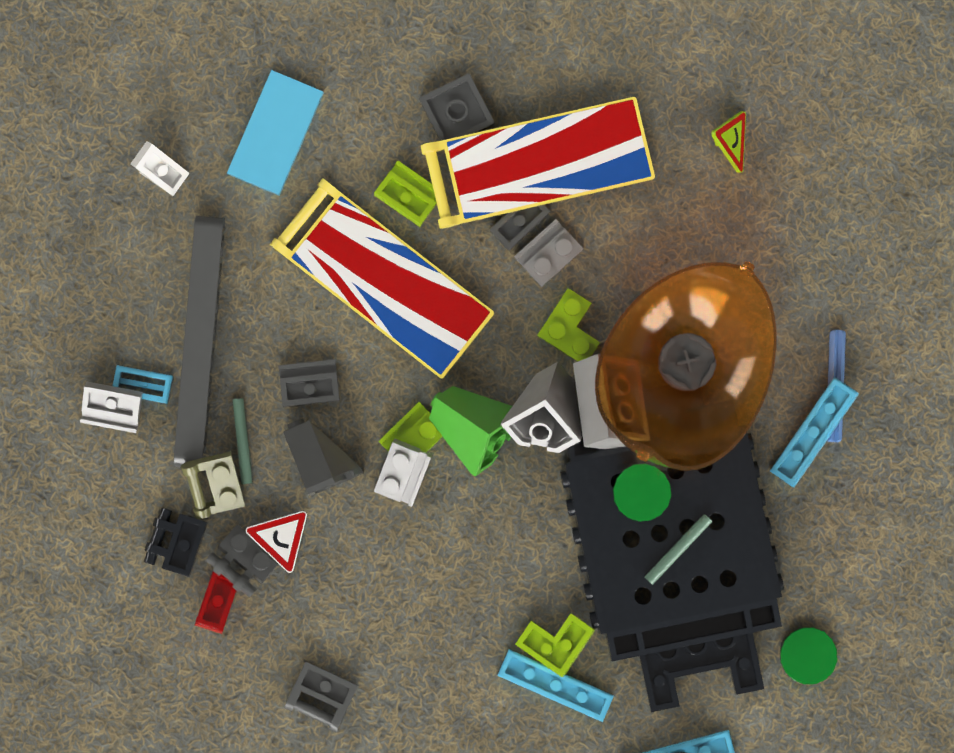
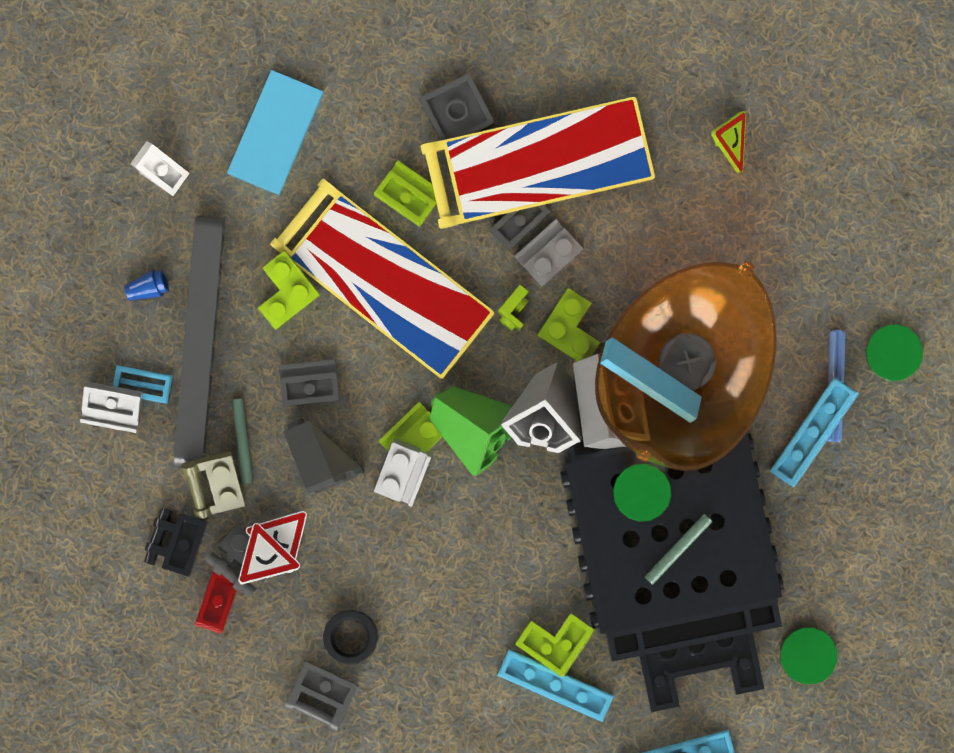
none -> blue cone [124,269,169,301]
none -> piece [238,523,300,584]
none -> lime plate [258,250,321,330]
none -> black tyre [323,610,378,665]
none -> lime bracket [498,285,529,331]
none -> medium azure tile [600,337,702,423]
none -> green tile [865,325,923,381]

